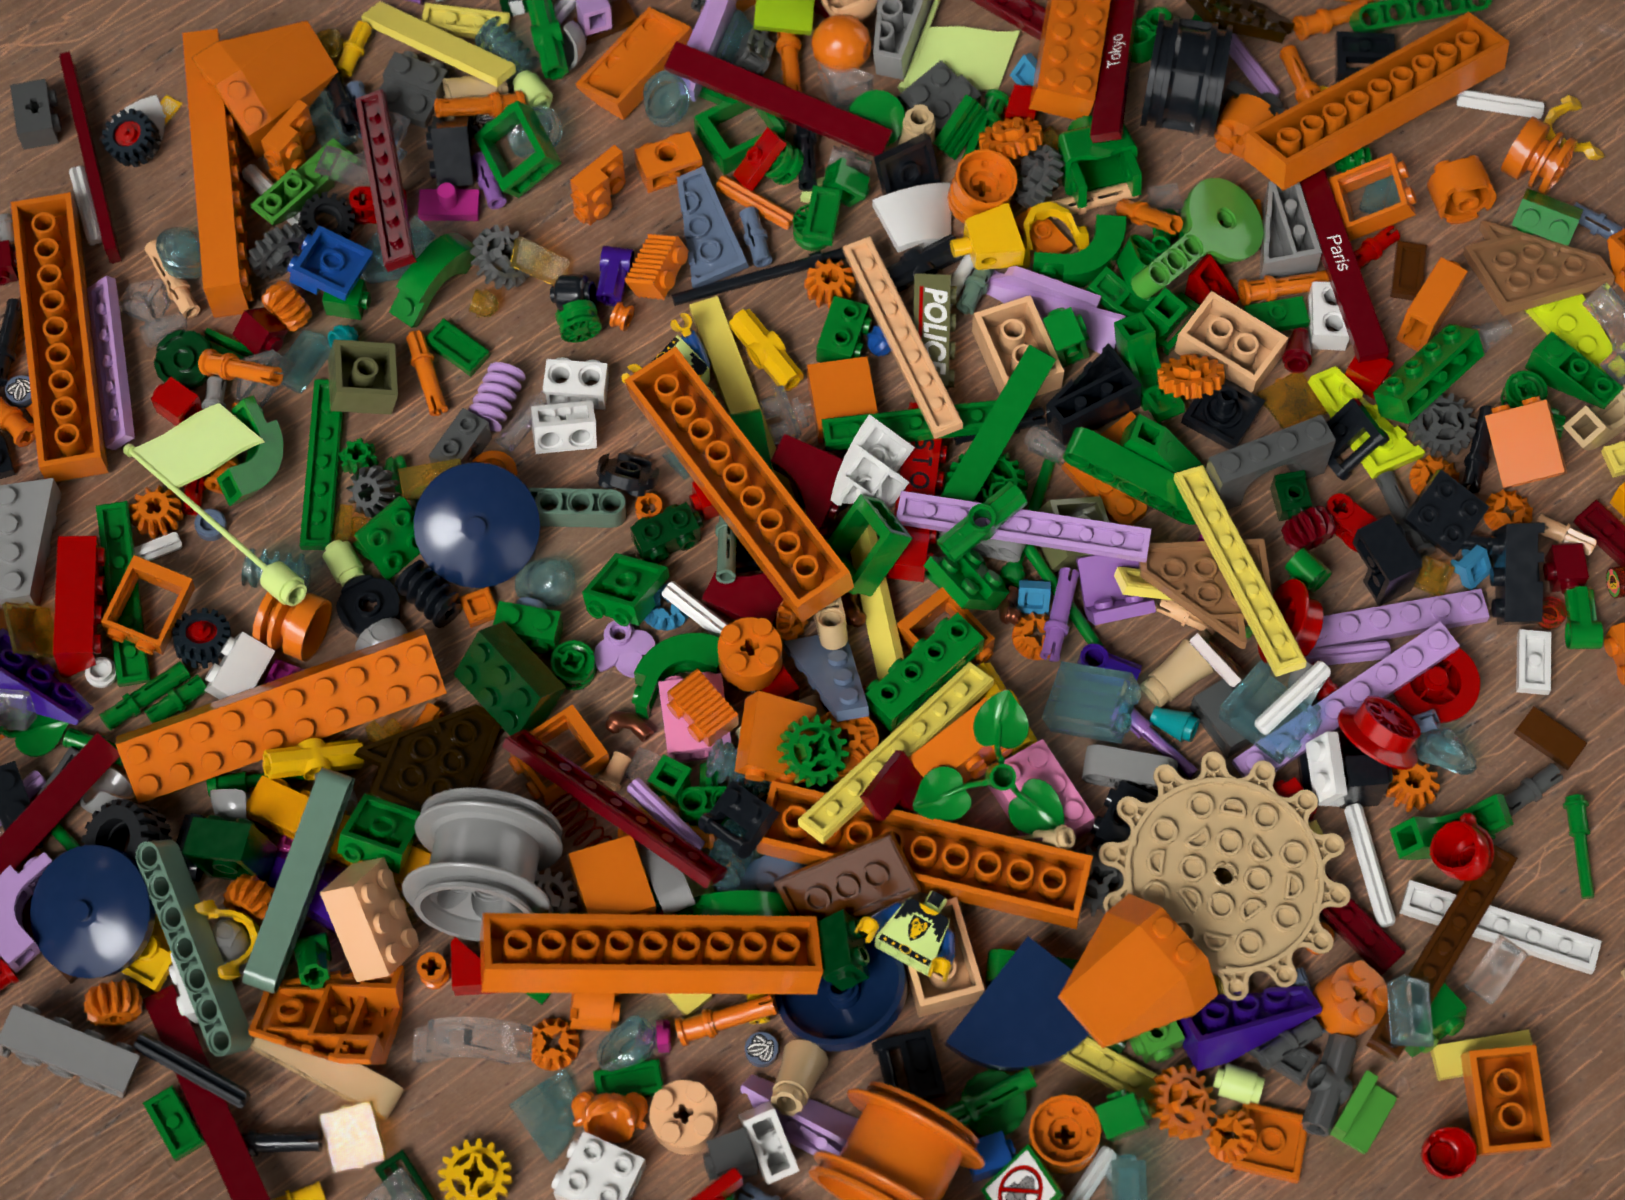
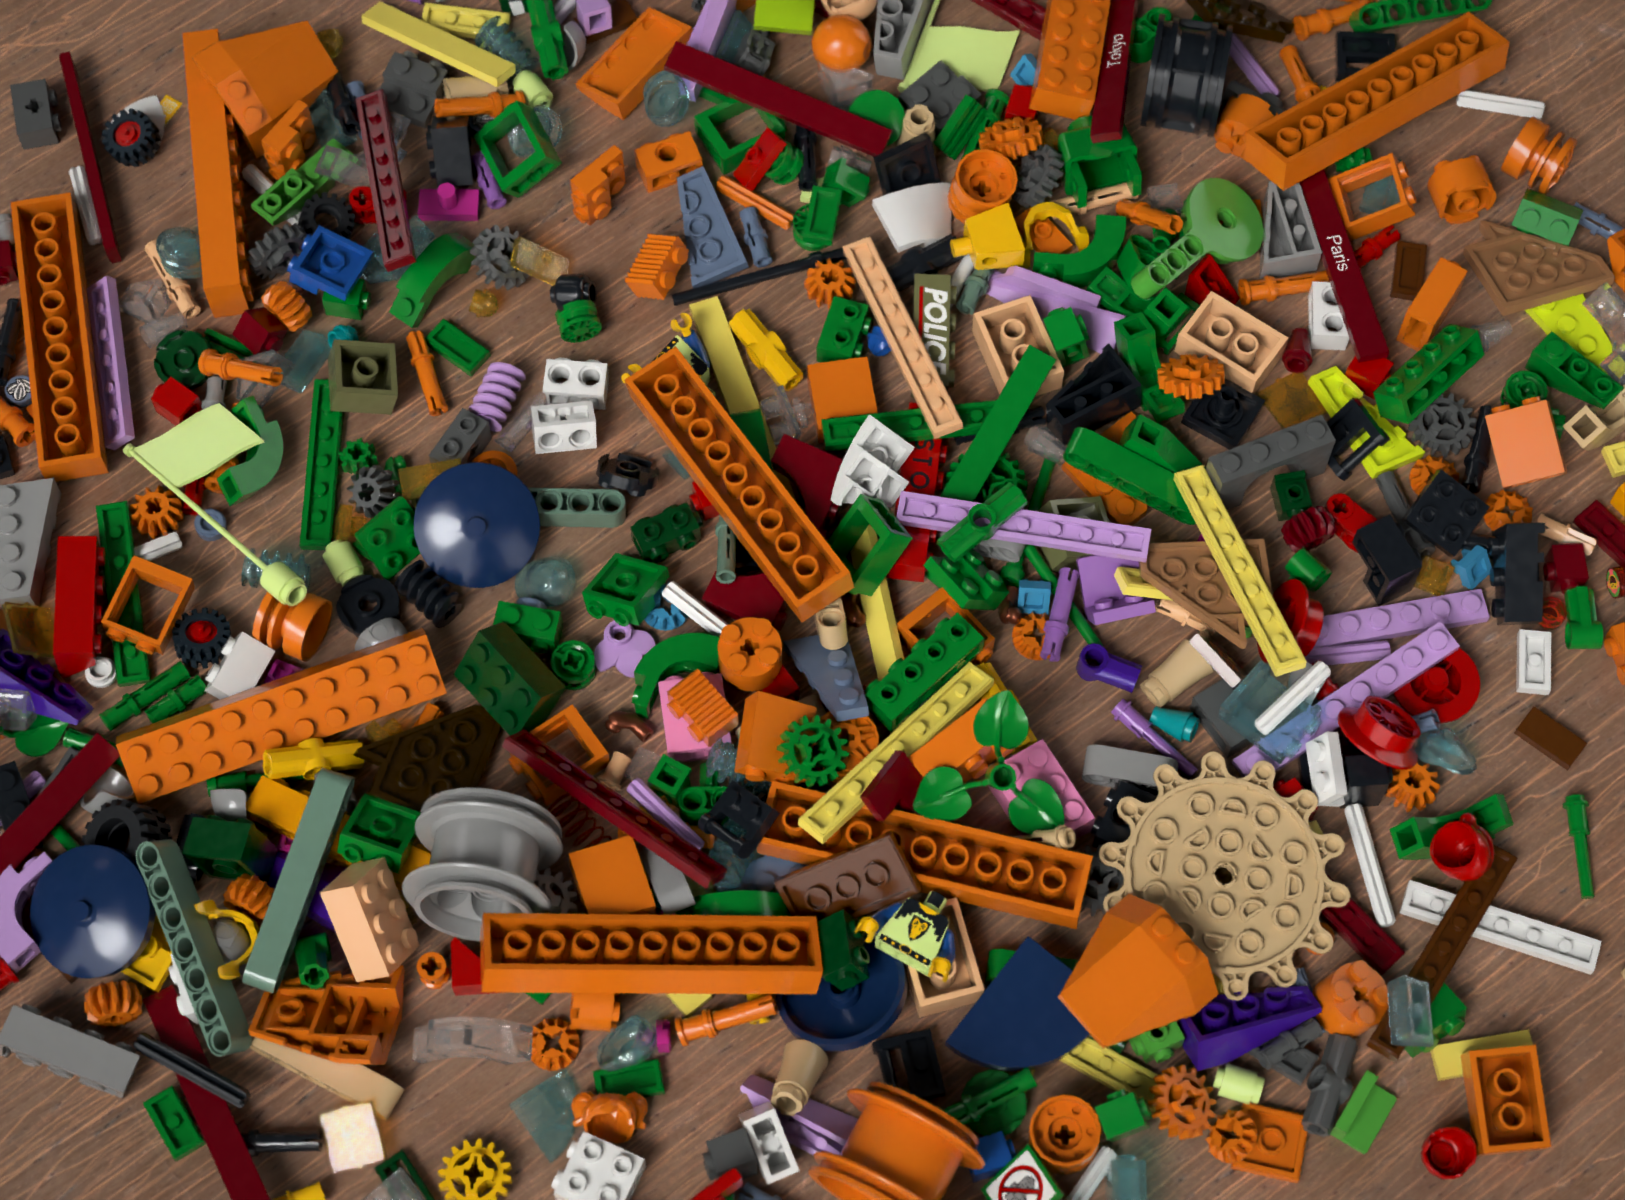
yellow axle [335,20,372,77] -> none
orange tile [459,586,497,628] -> none
dark purple piece [596,245,634,307] -> none
orange bush [609,301,634,332] -> none
orange bush [635,493,663,519] -> none
light nougat brick [650,1080,719,1155] -> none
tile [745,1032,778,1067] -> none
orange pin [776,32,802,93] -> none
orange gear [776,600,808,641] -> none
clear light blue brick [1042,661,1141,744] -> none
green plate [1243,296,1310,332] -> none
clear slope [1464,934,1528,1005] -> none
dark grey pin [1505,763,1563,816] -> none
yellow helmet [1543,95,1605,160] -> none

